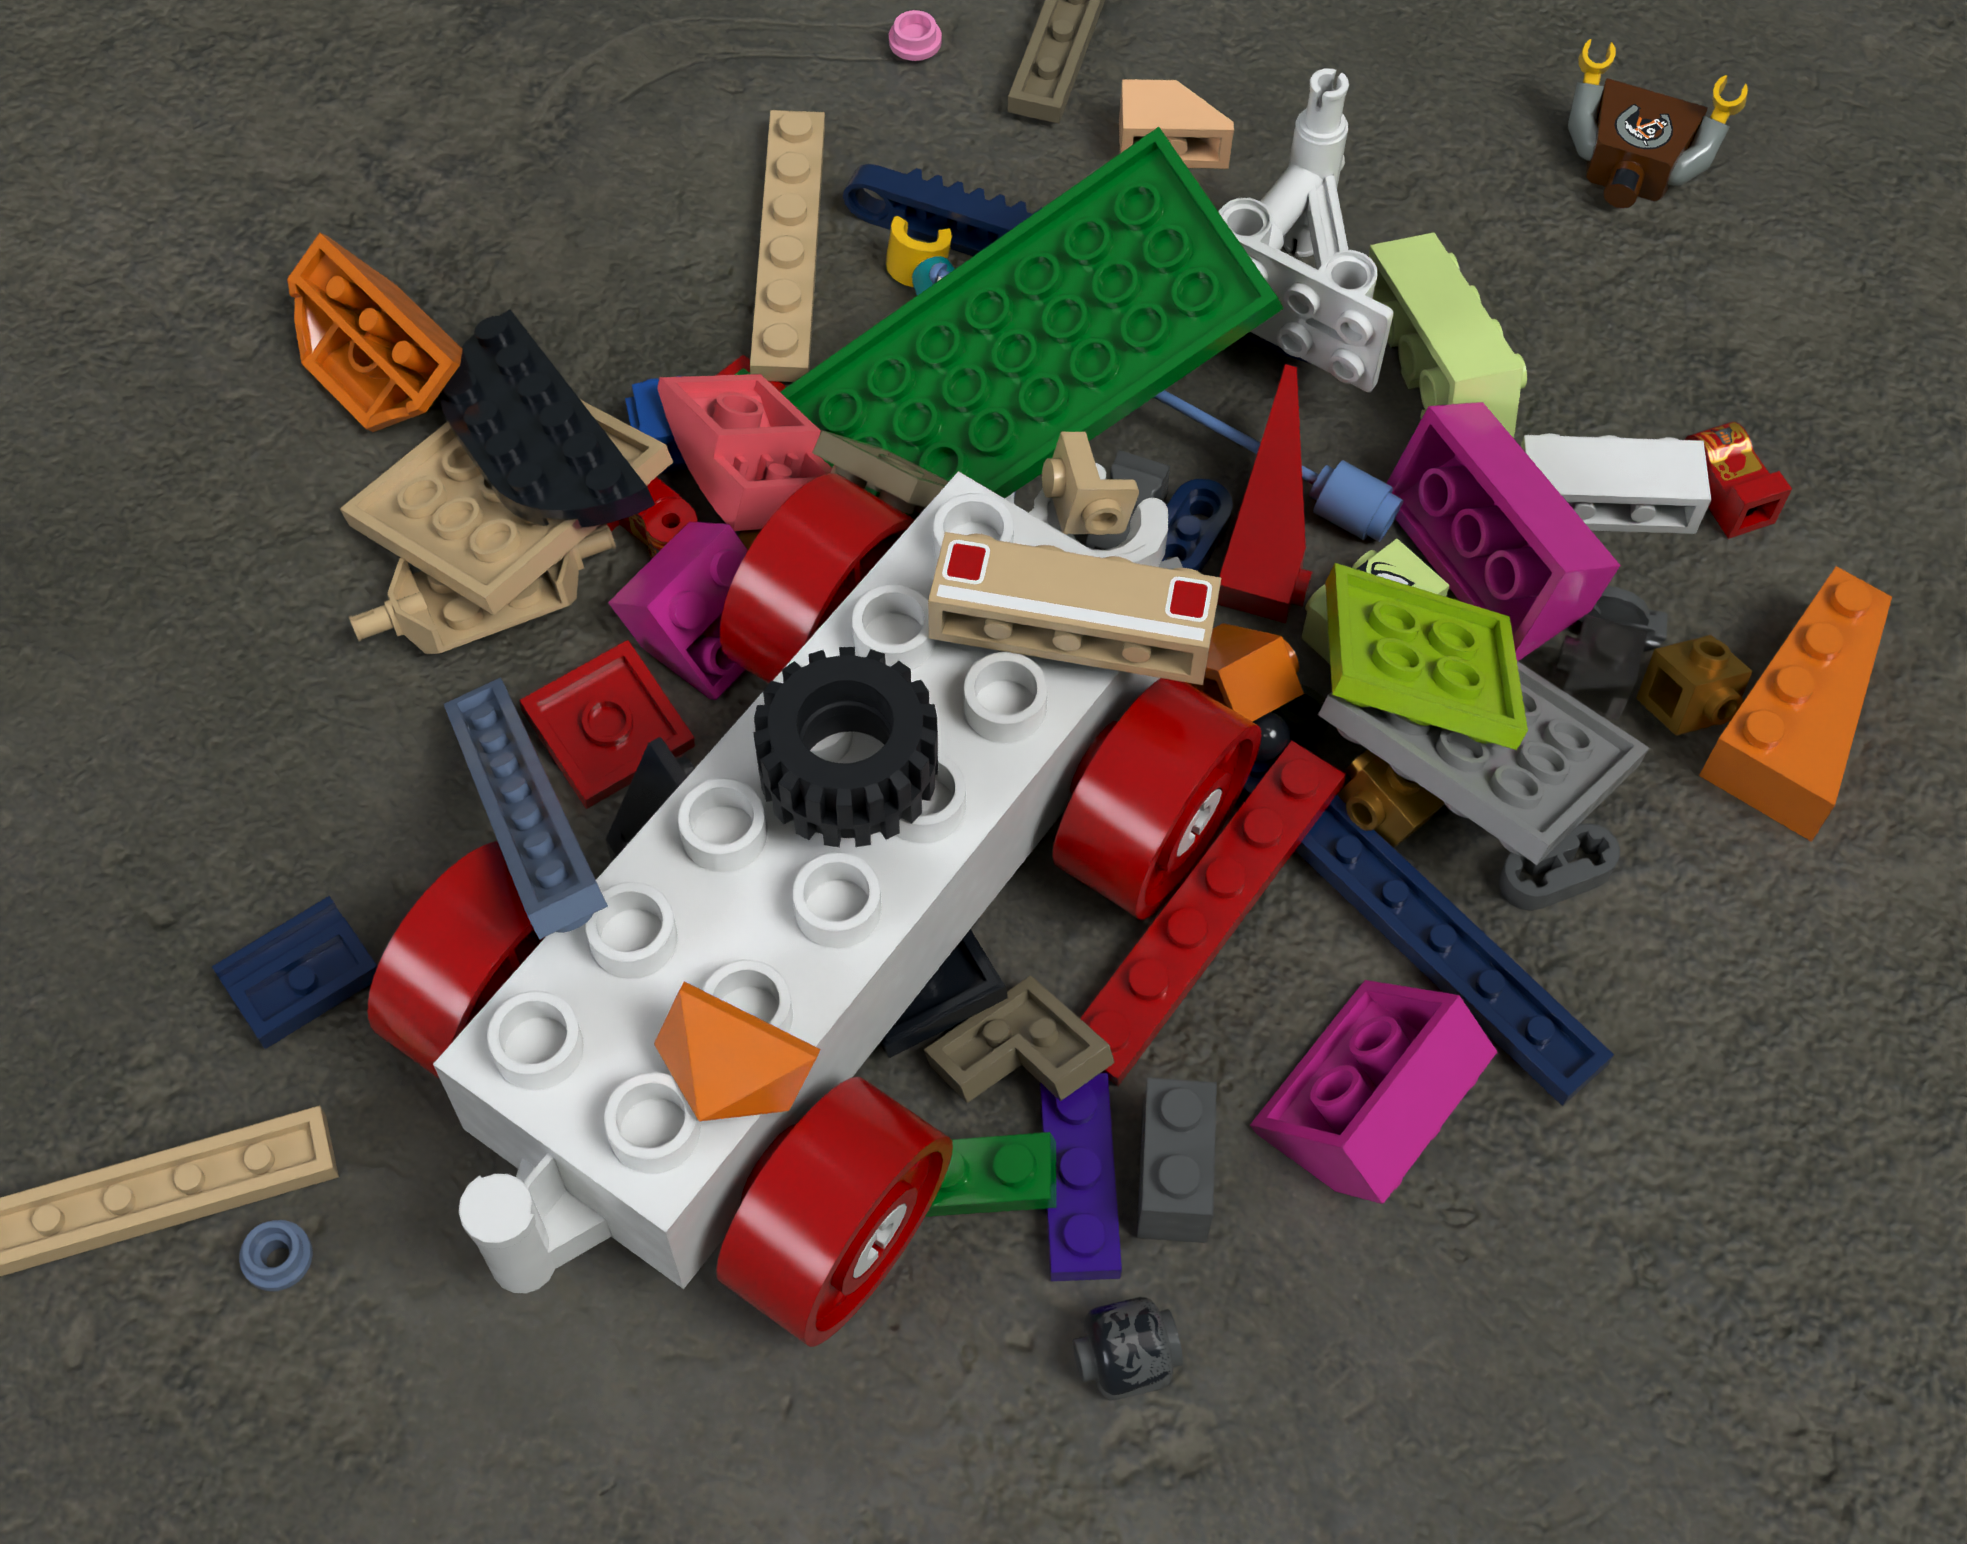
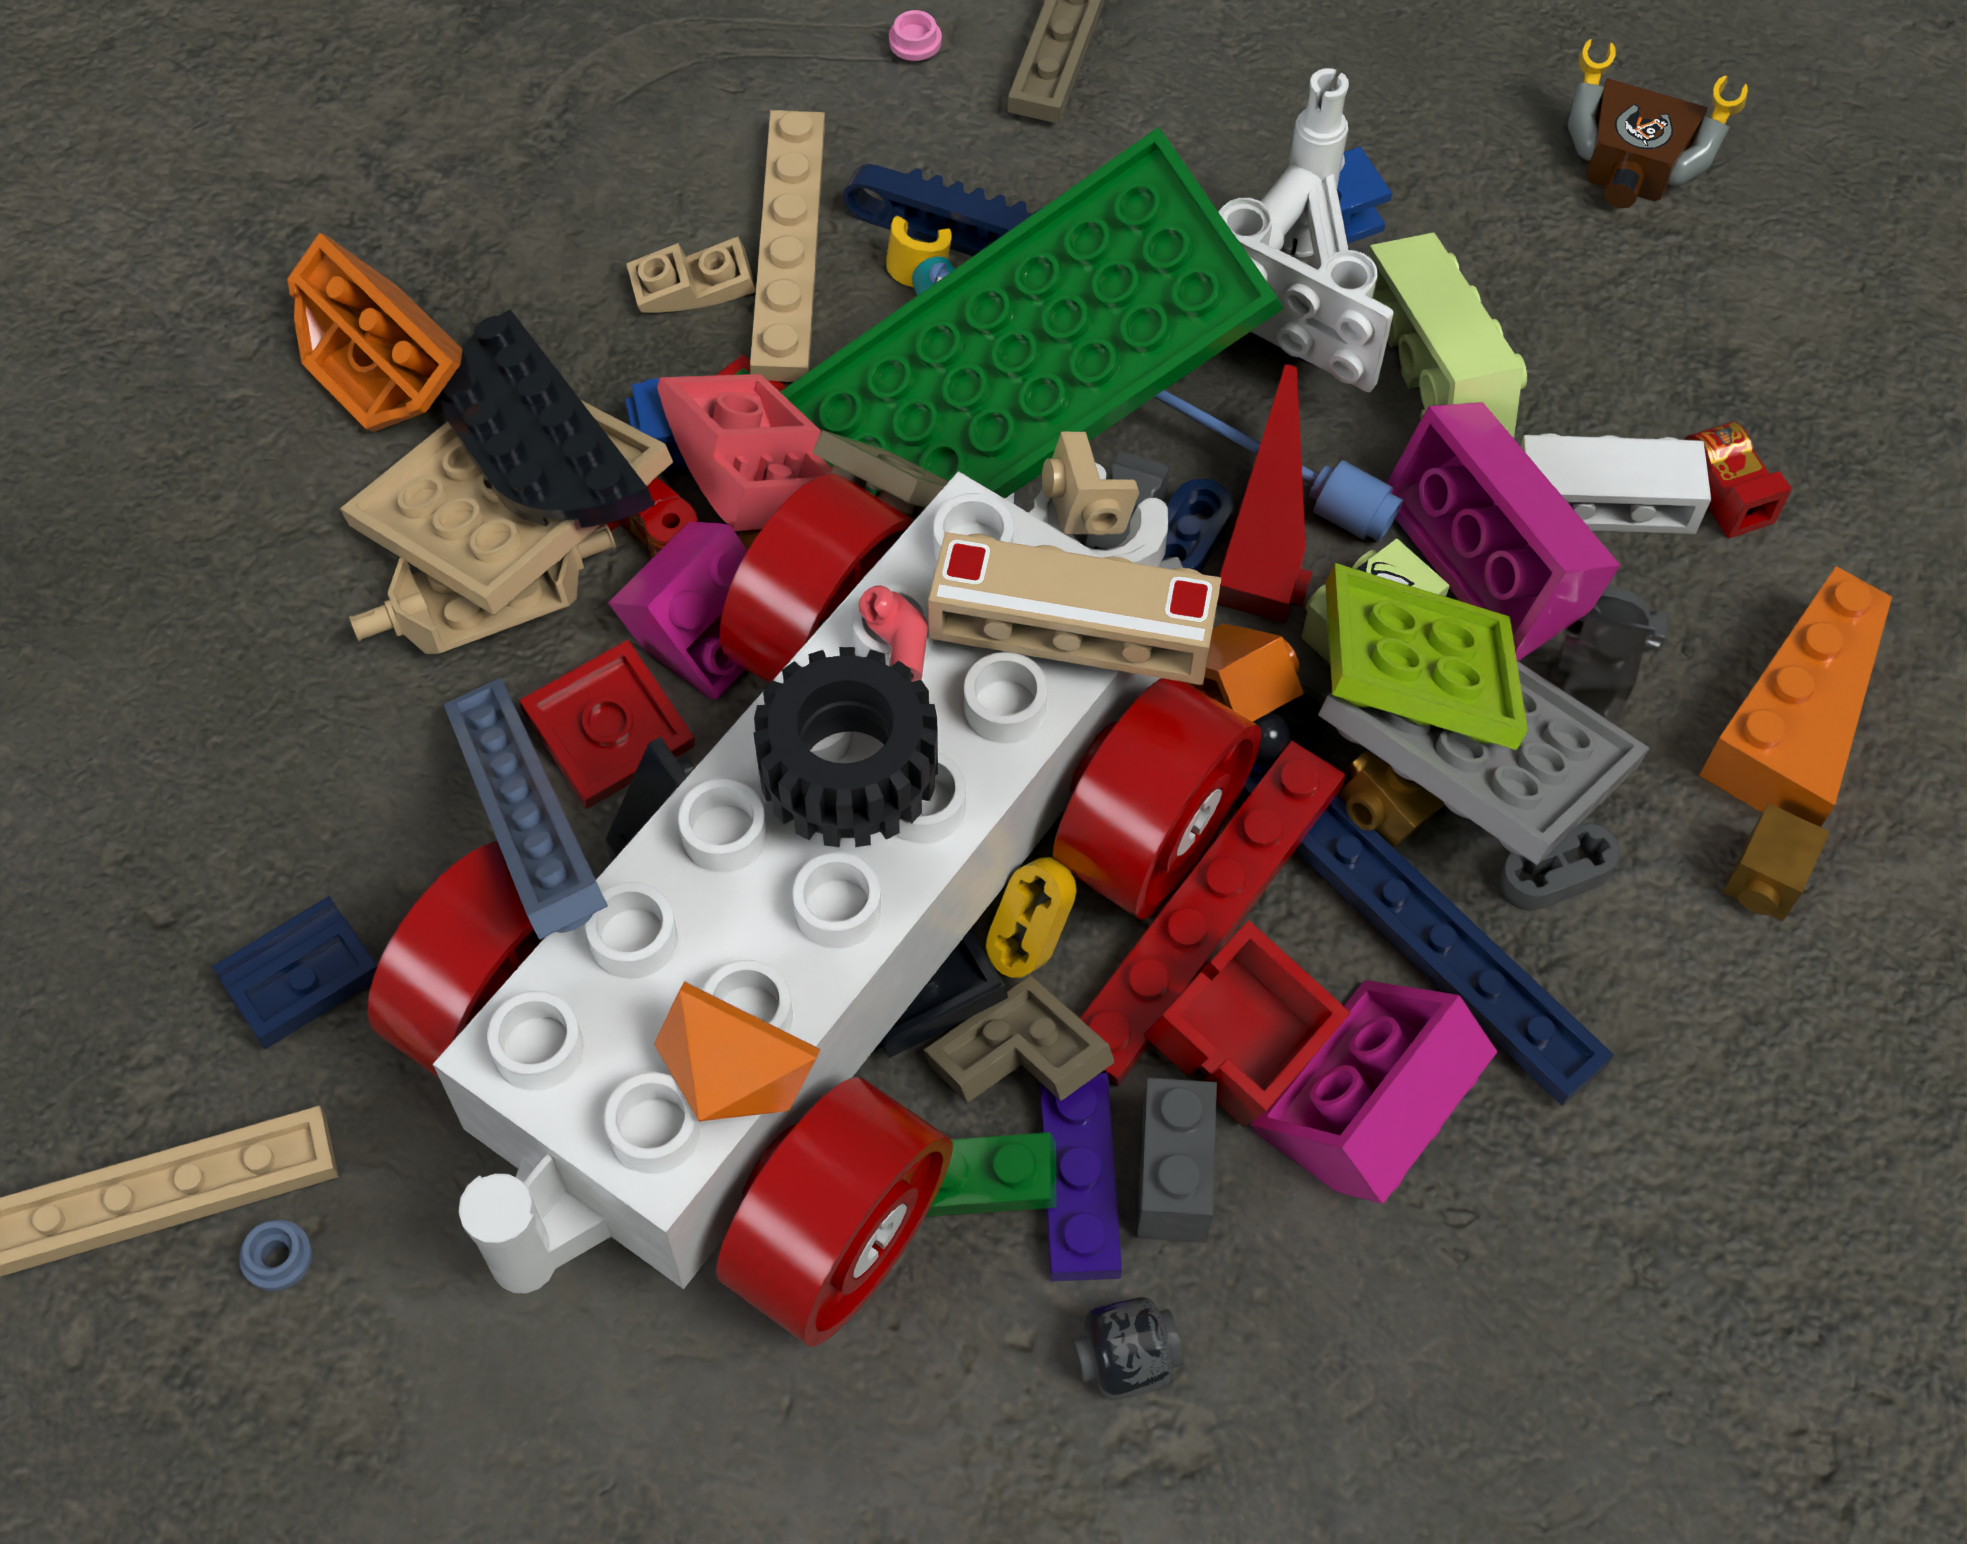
light nougat slope [1119,79,1234,169] -> none
pearl gold brick [1636,635,1752,736] -> none
none -> tan slope [626,236,756,313]
none -> coral arm [859,585,928,682]
none -> yellow beam [986,857,1077,978]
none -> red piece [1143,920,1351,1128]
none -> blue window [1337,147,1392,244]
none -> pearl gold brick [1722,803,1830,921]

